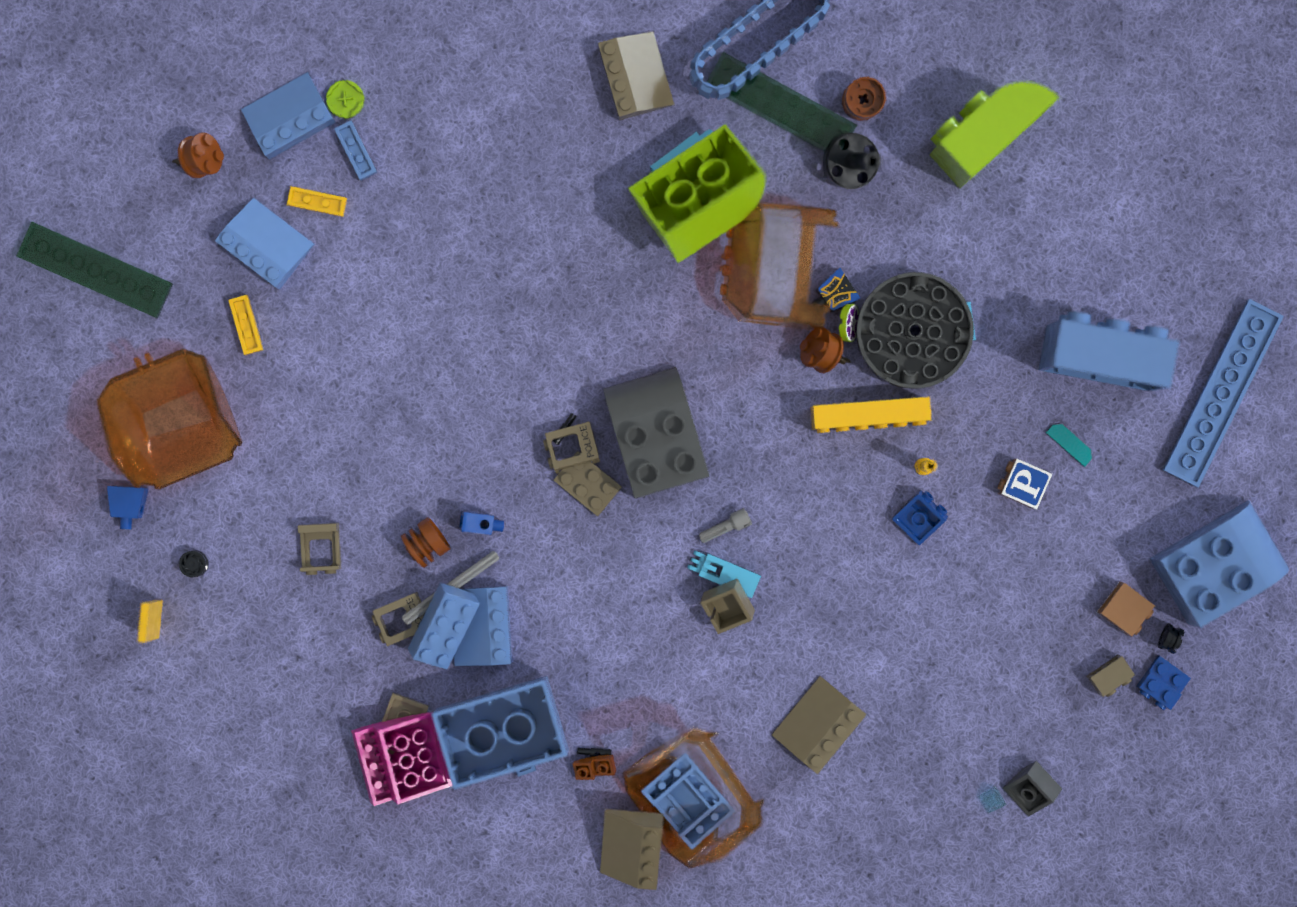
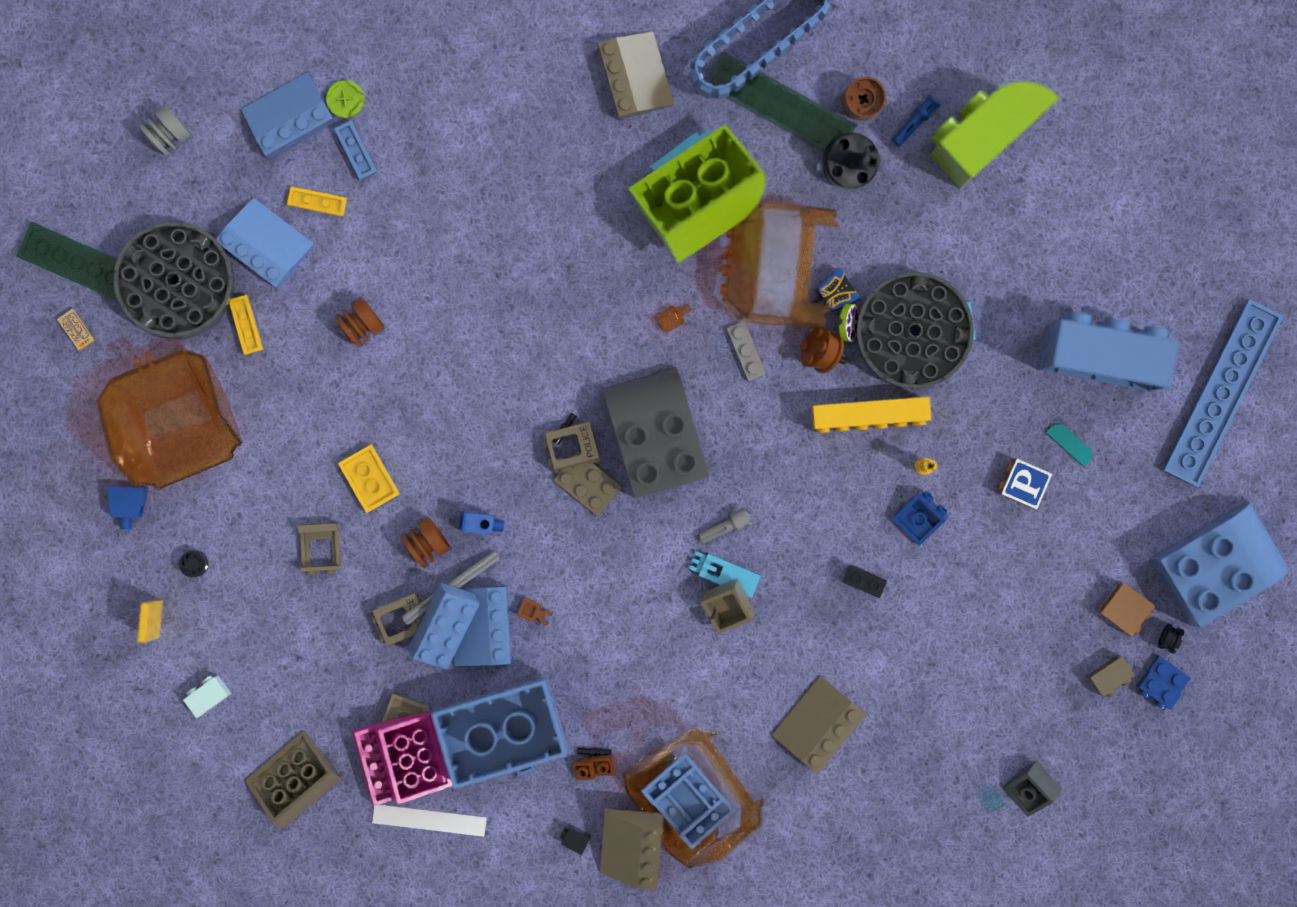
dark orange wheel [172,133,224,178] -> none
none -> tan tile [57,309,96,351]
none -> dark grey brick [114,222,234,340]
none -> light grey wheel [139,104,192,157]
none -> light aqua brick [183,676,231,719]
none -> dark tan slope [245,731,342,829]
none -> dark orange wheel [335,296,385,348]
none -> yellow plate [338,444,400,513]
none -> white sticker [372,805,487,837]
none -> dark orange plate [517,597,553,625]
none -> black brick [560,825,591,855]
none -> clear orange piece [656,304,692,334]
none -> light grey plate [727,321,766,382]
none -> black brick [842,565,887,598]
none -> blue pin [892,94,941,147]

